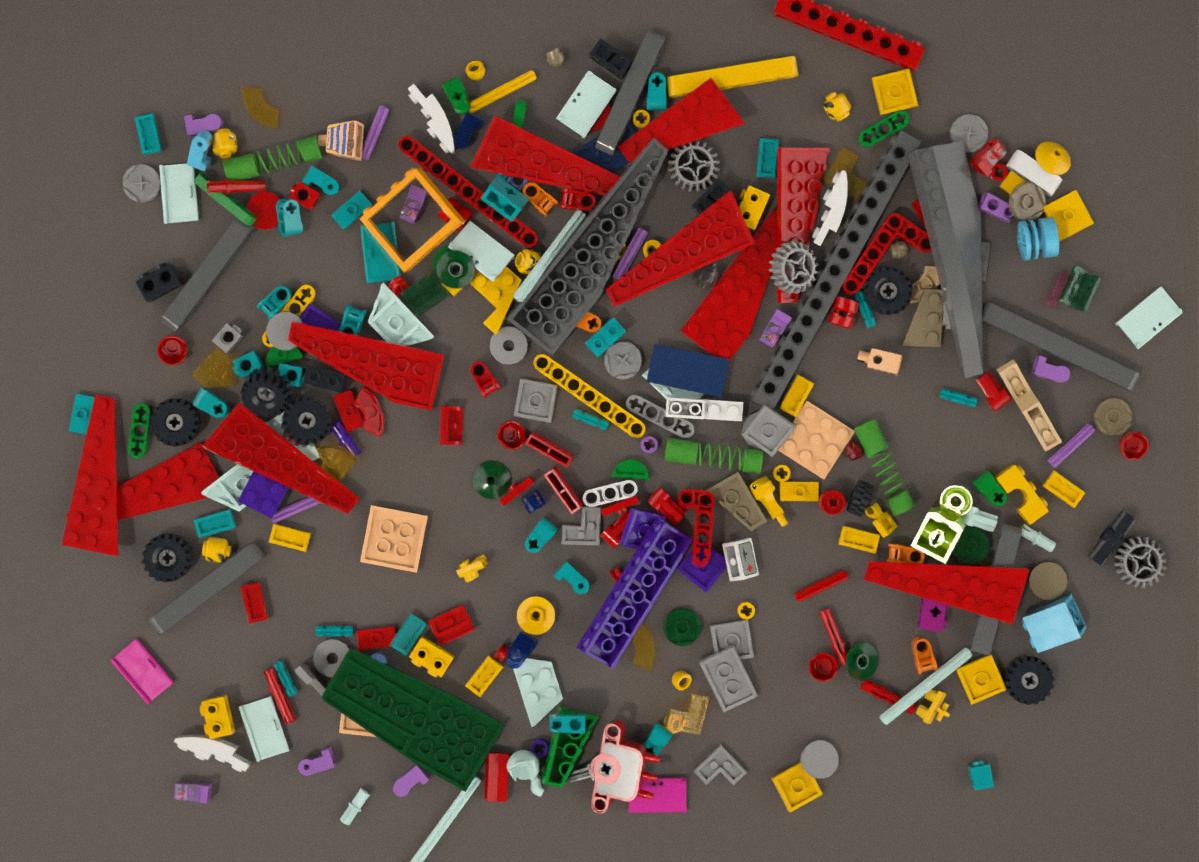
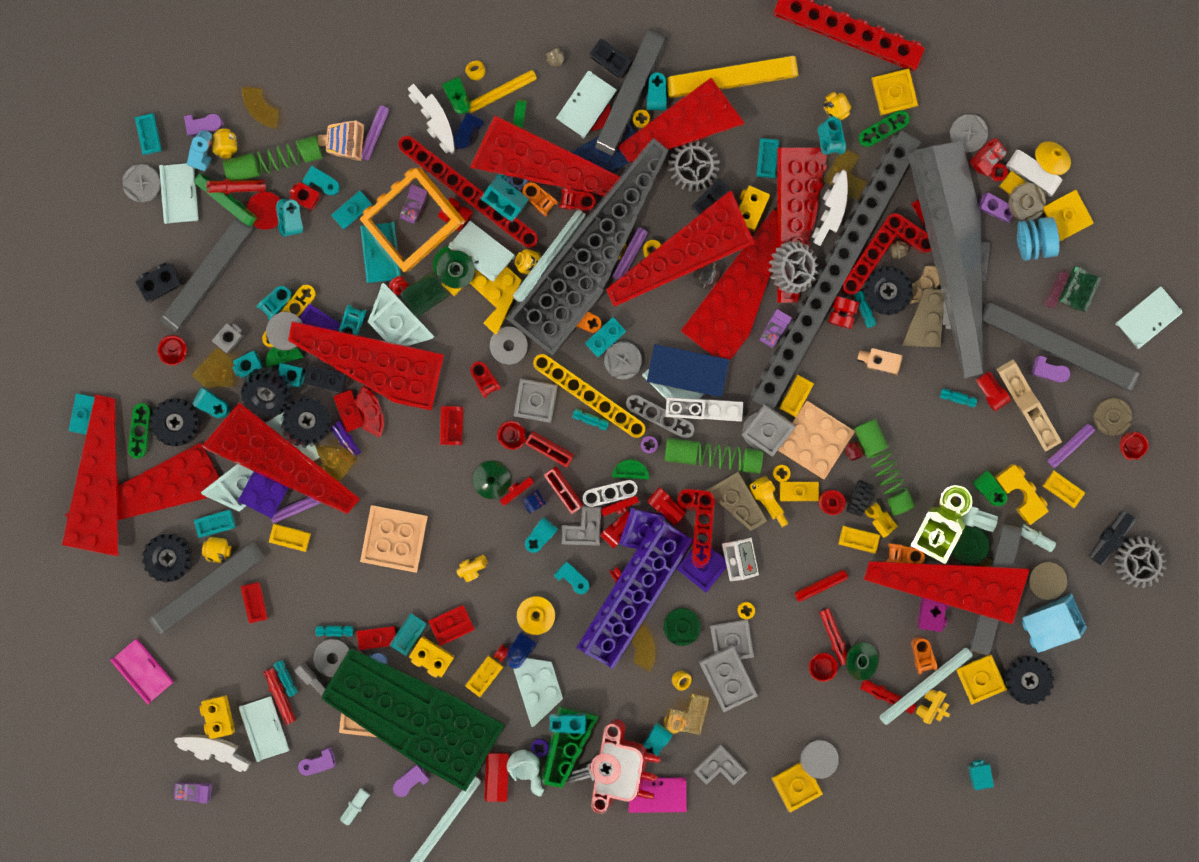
none -> teal piece [817,116,846,155]

